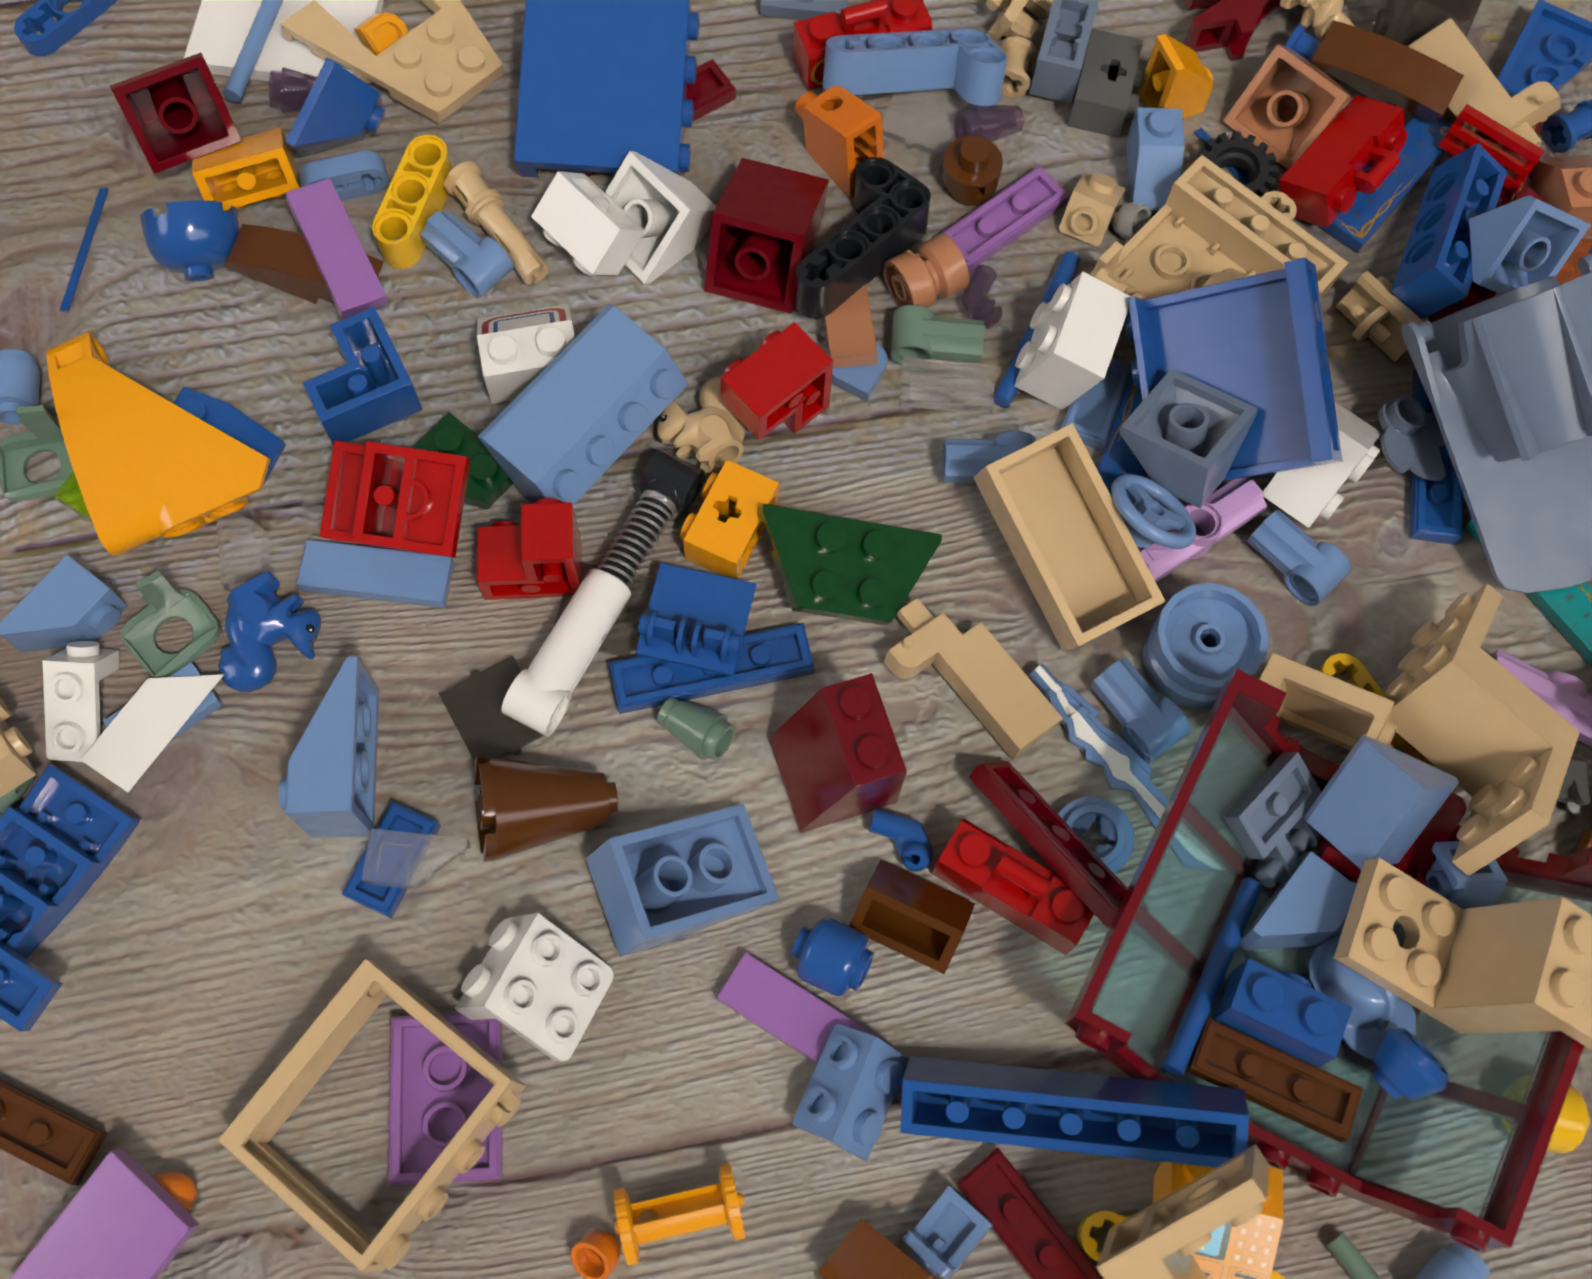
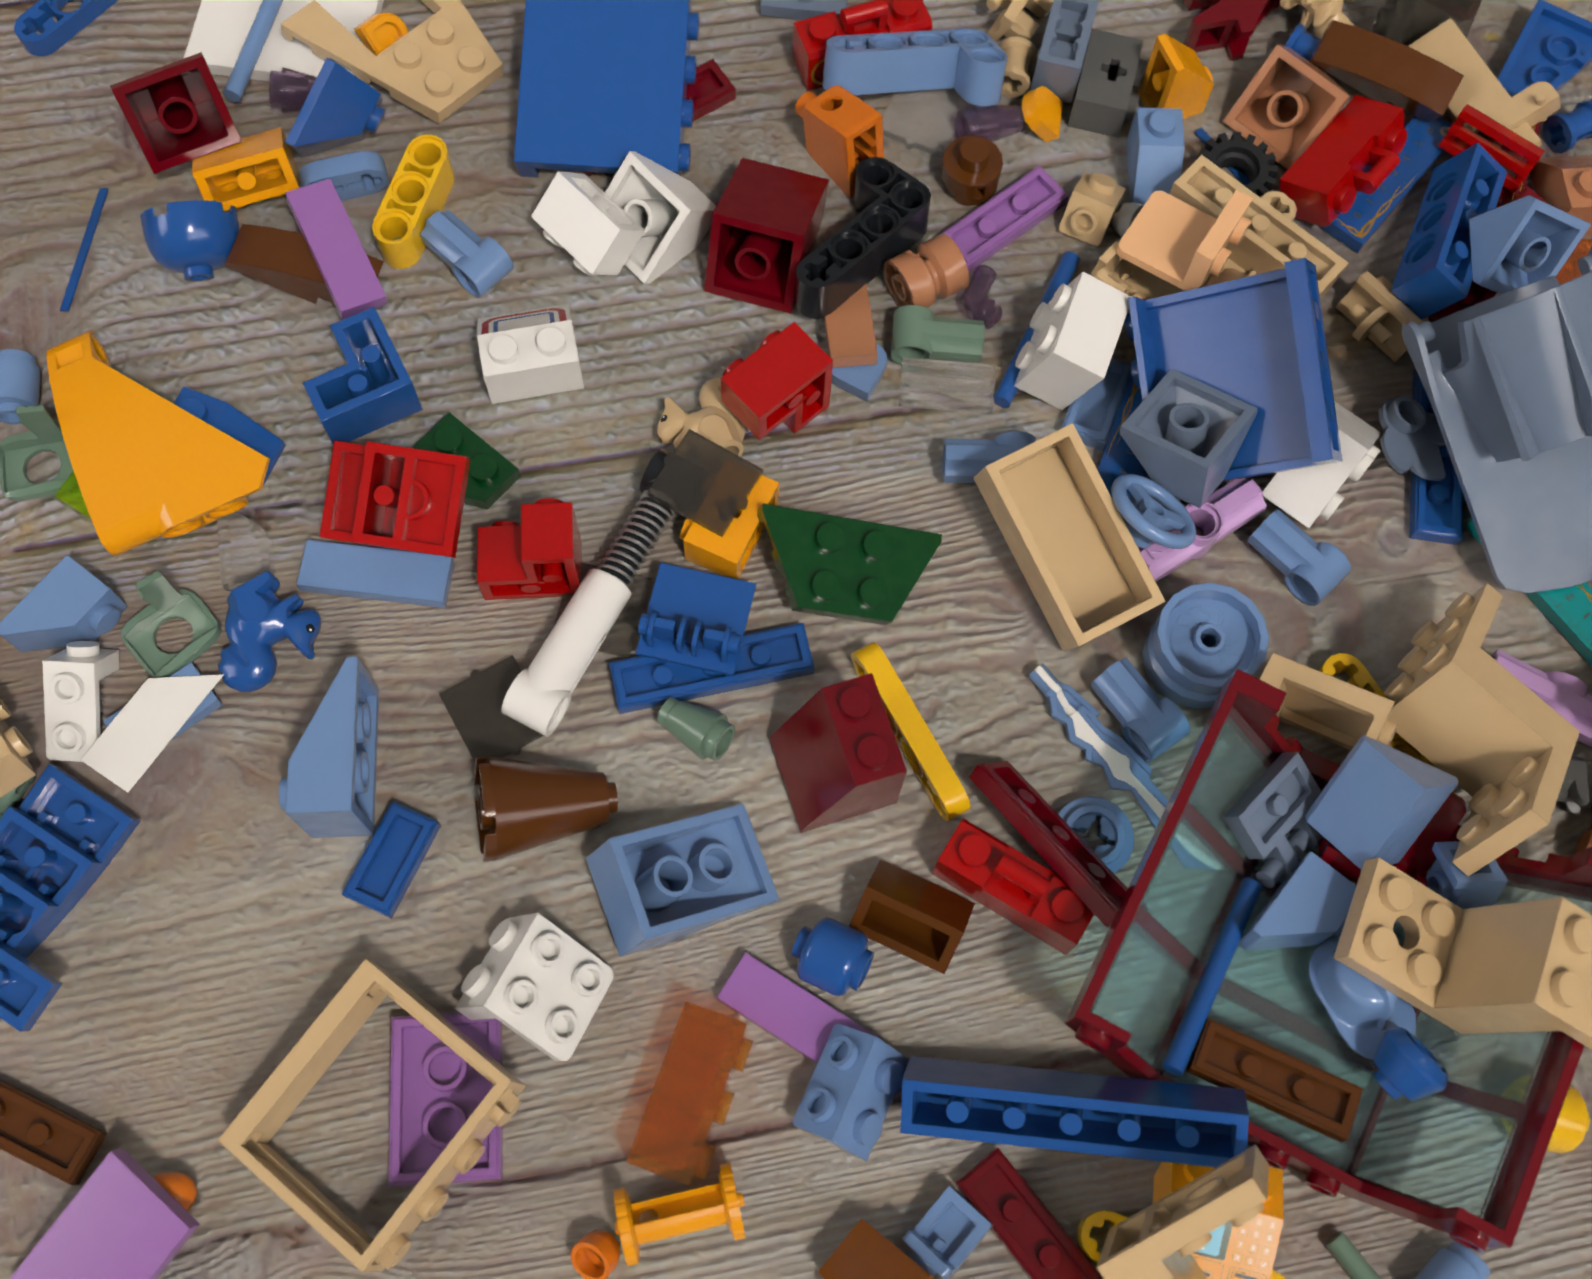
clear tile [361,828,471,889] -> none
tan pin [443,161,550,285] -> none
medium blue slope [478,304,688,505] -> none
blue arm [869,807,933,872] -> none
tan piece [884,598,1063,760] -> none
blue brick [1212,958,1352,1068] -> none
none -> clear orange brick [626,1001,754,1188]
none -> clear smoke piece [648,429,763,537]
none -> yellow beam [851,642,971,822]
none -> light orange tile [1022,86,1063,143]
none -> light nougat bracket [1116,190,1253,291]

